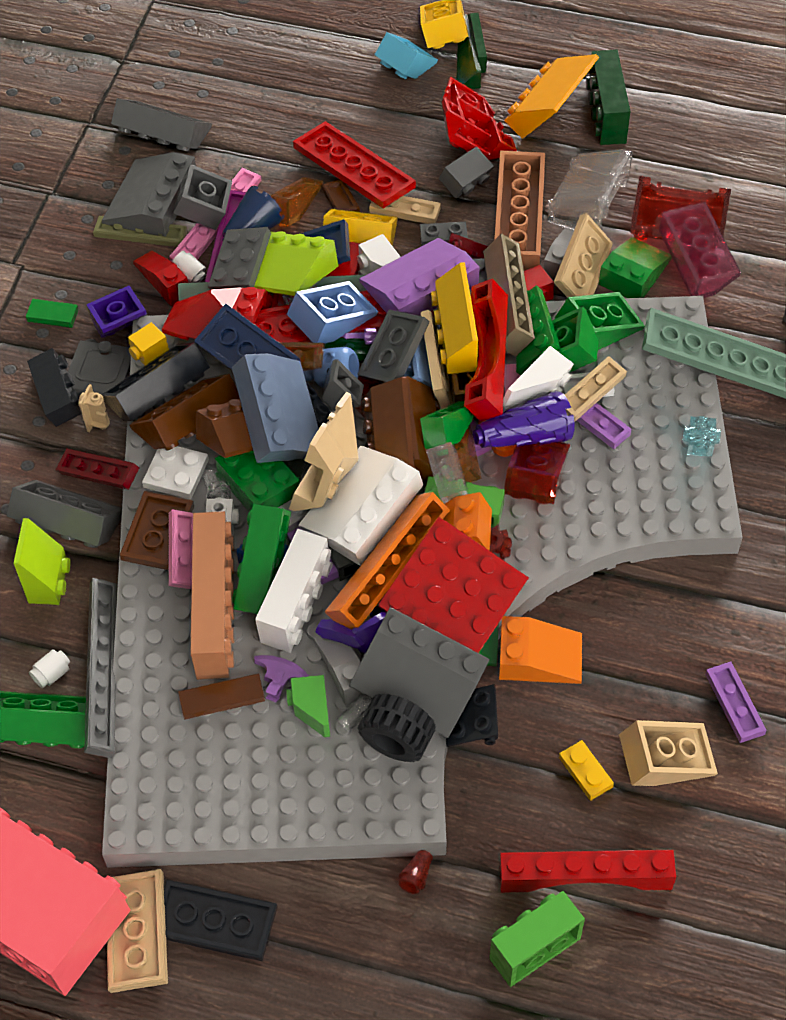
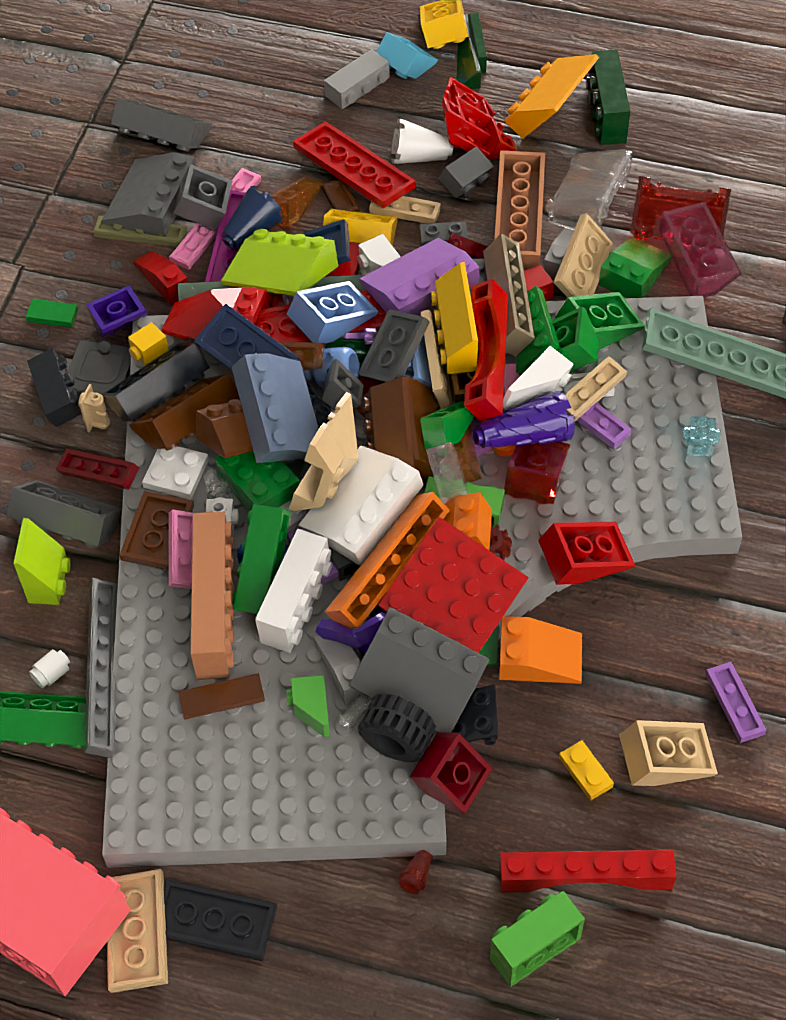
white brick [172,250,206,283] -> none
dark grey plate [208,227,271,290] -> none
medium lavender piece [254,655,309,702] -> none
none -> light grey brick [324,49,390,109]
none -> white cone [391,119,453,164]
none -> dark red slope [410,732,493,814]
none -> red slope [538,522,635,585]

